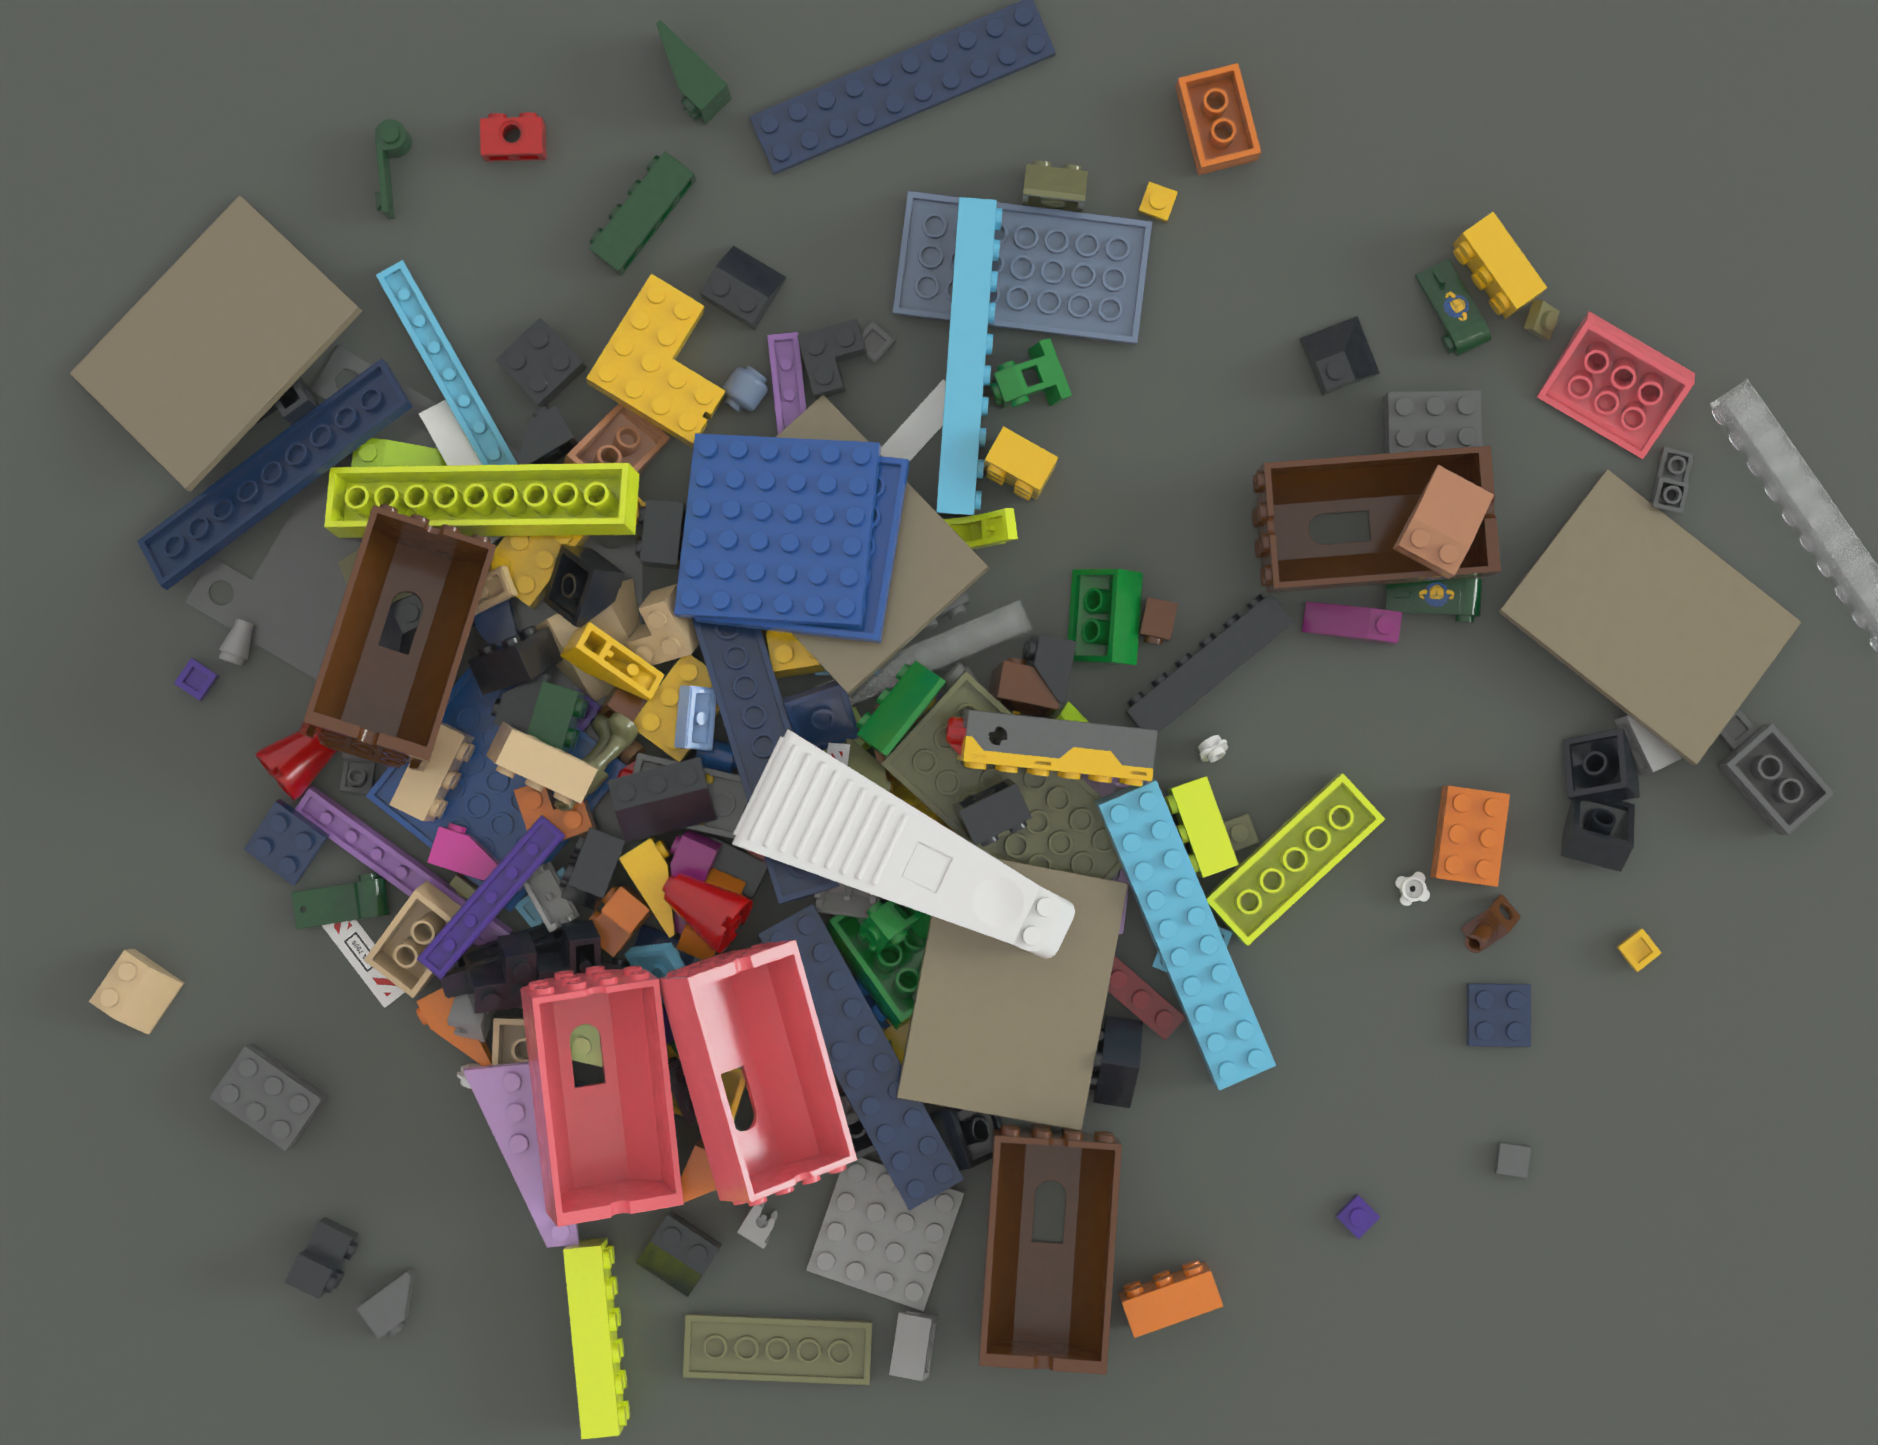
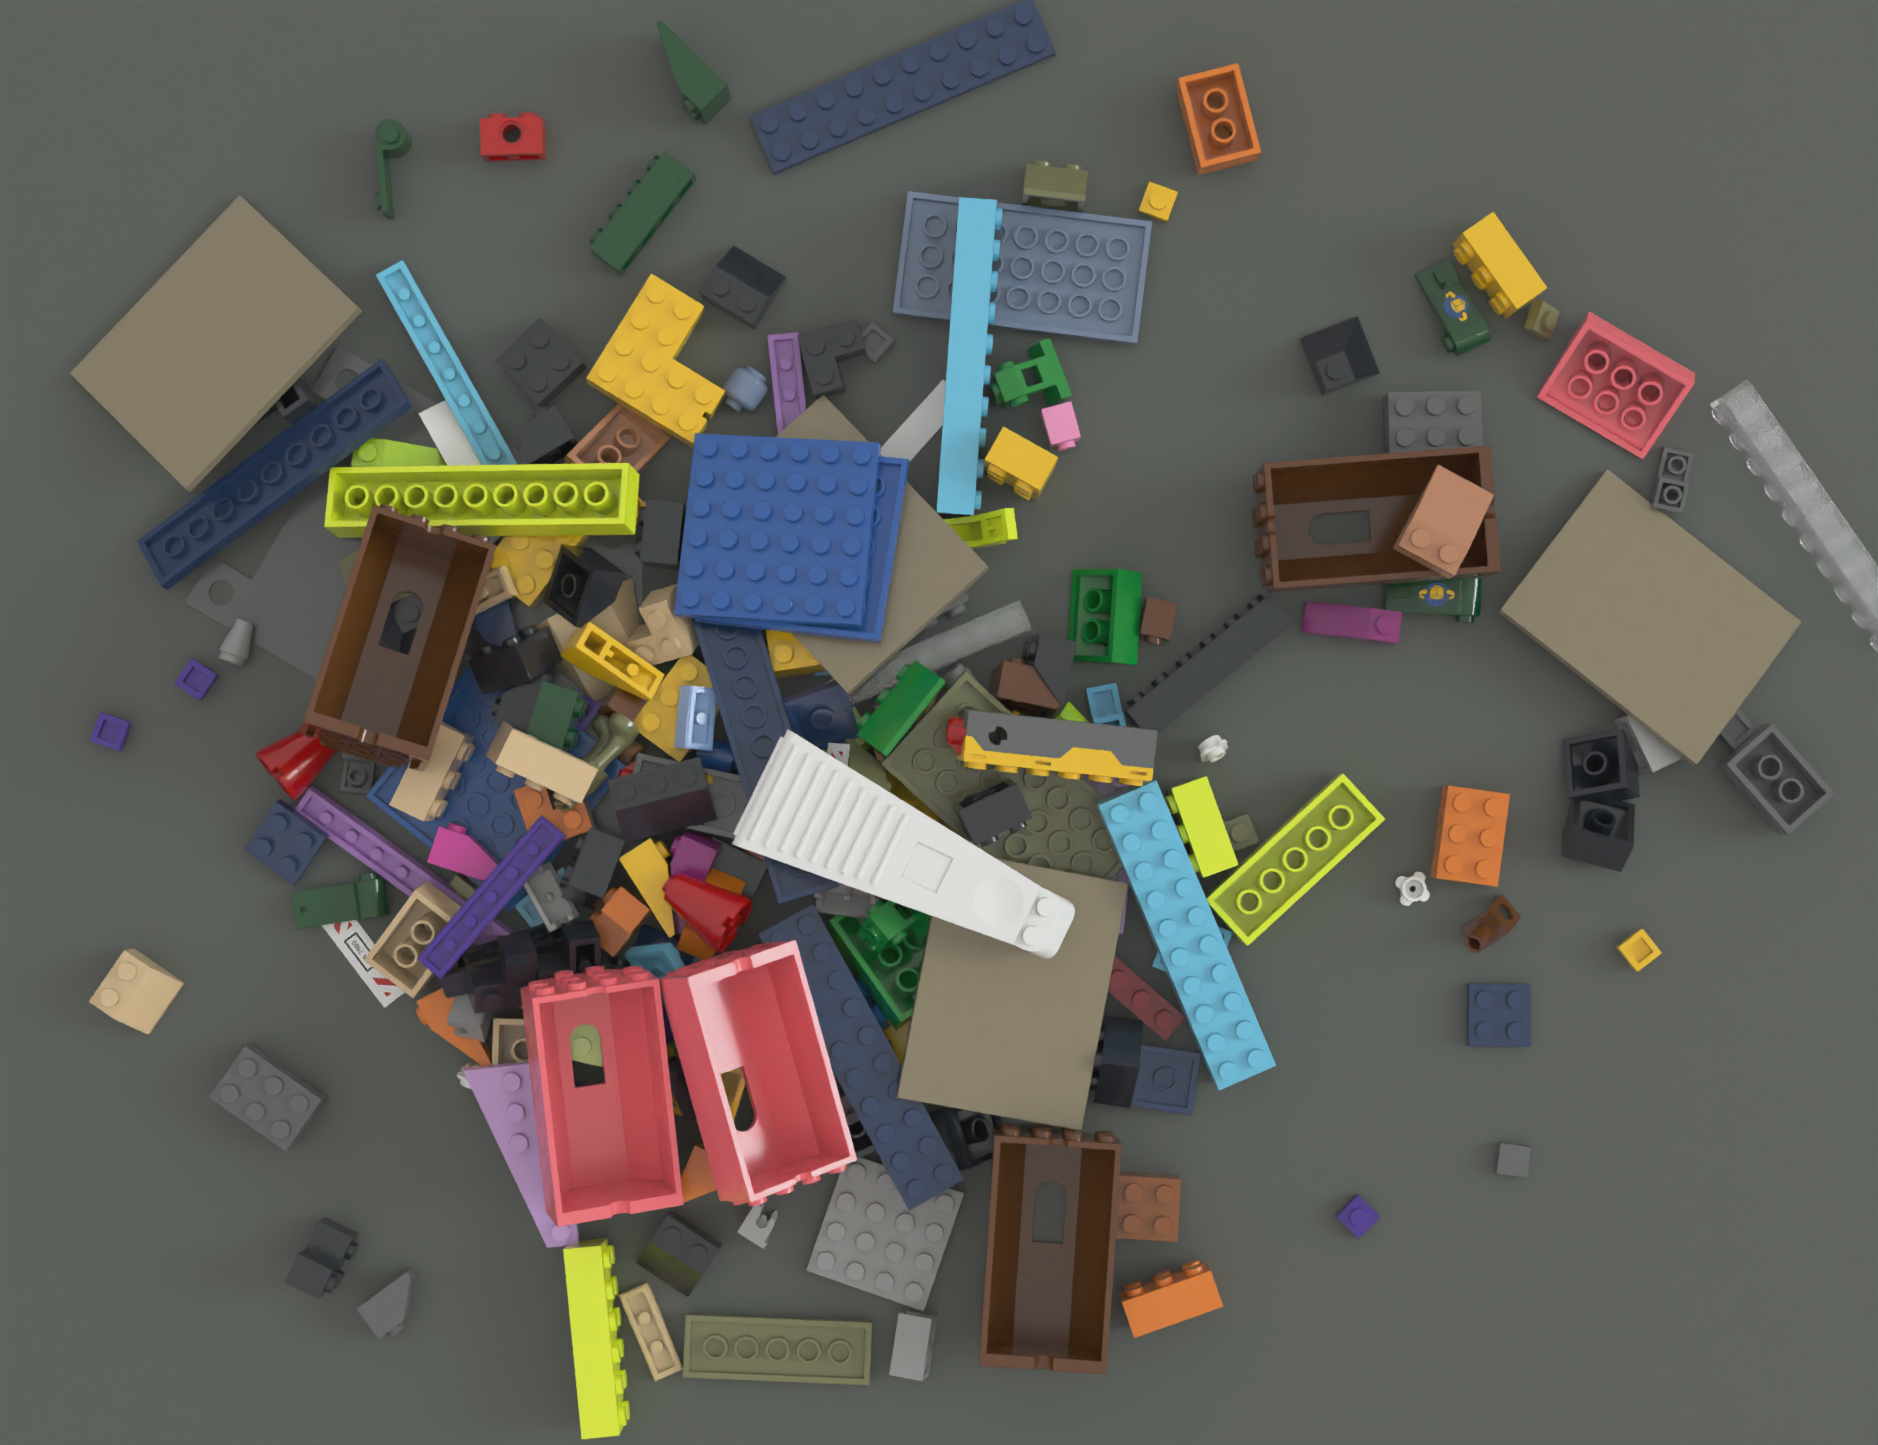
none -> dark purple plate [90,712,132,752]
none -> tan tile [618,1282,683,1381]
none -> bright pink brick [1040,401,1081,451]
none -> dark azure slope [1085,683,1126,726]
none -> dark orange brick [1116,1171,1181,1242]
none -> dark blue plate [1131,1044,1201,1115]

